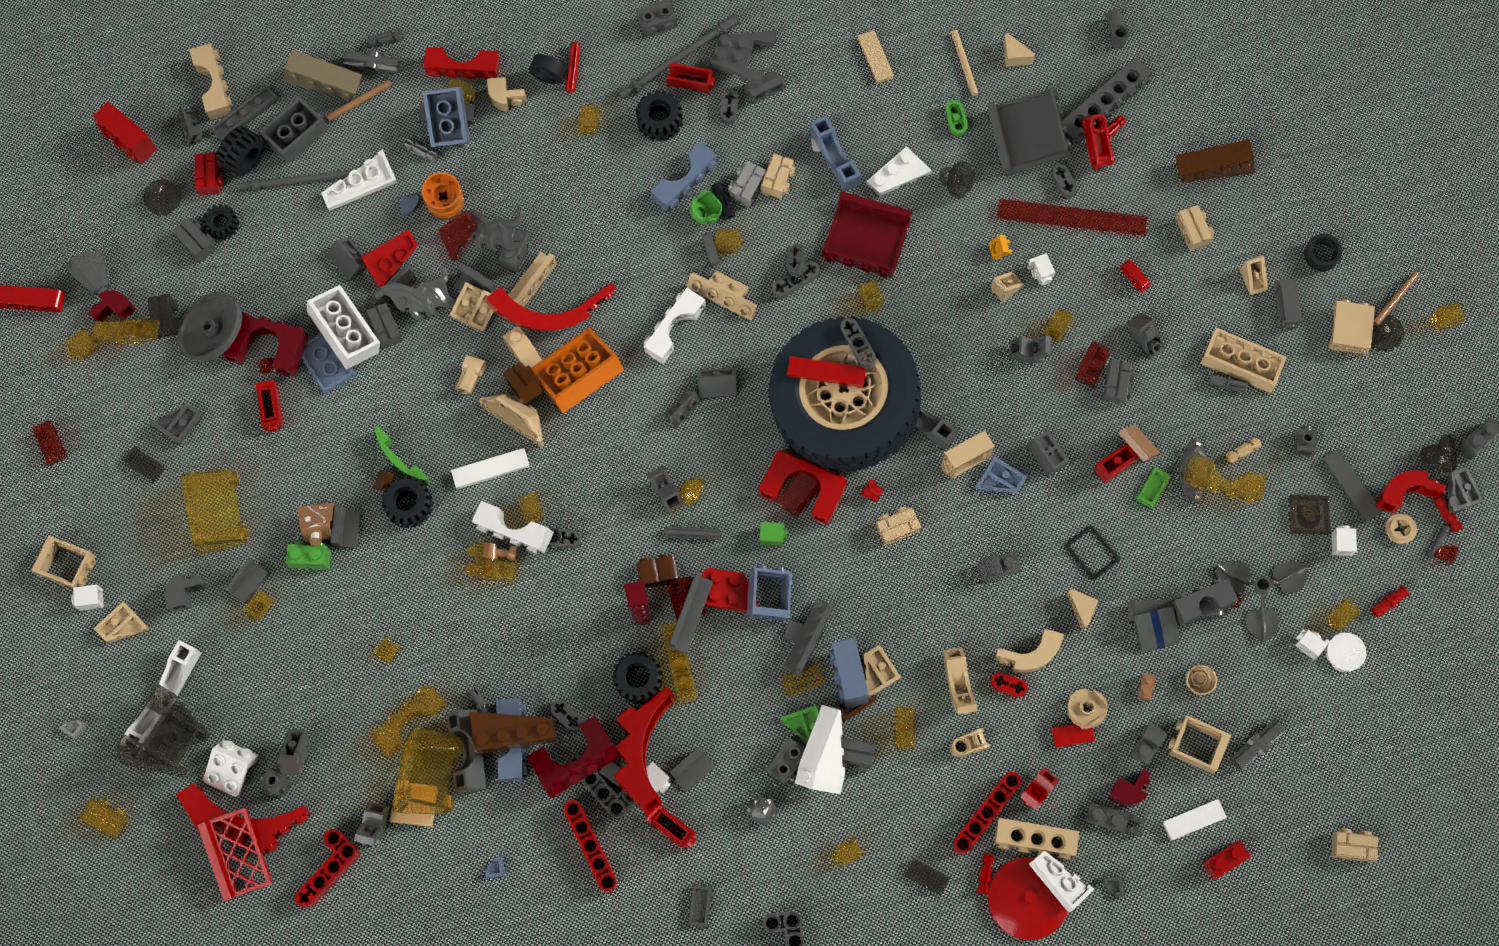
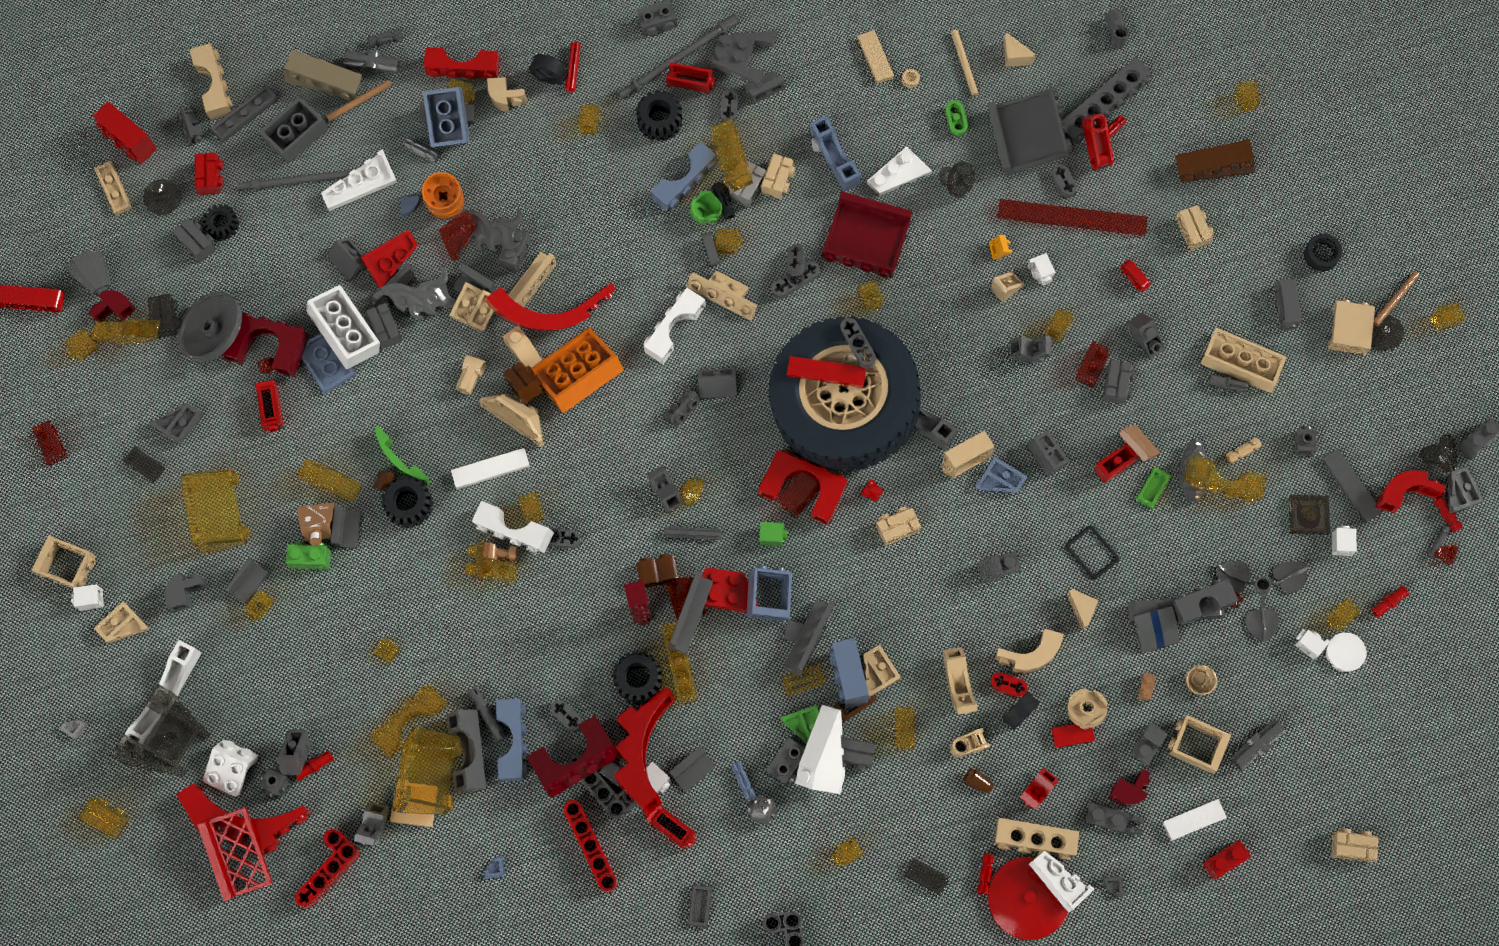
black tyre [216,125,265,177] -> none
reddish brown wedge [469,712,557,755] -> none
red beam [952,772,1021,855] -> none
tan slope [1239,255,1268,295] -> none
tan gear [1385,514,1417,544] -> none
none -> tan tile [94,161,133,216]
none -> red pin [295,750,335,782]
none -> clear yellow slope [297,458,362,502]
none -> clear yellow brick [711,118,753,192]
none -> sand blue axle [731,761,755,800]
none -> tan tile [901,69,920,88]
none -> reddish brown cone [963,768,994,794]
none -> black tyre [1003,692,1040,730]
none -> clear yellow brick [1234,81,1260,112]

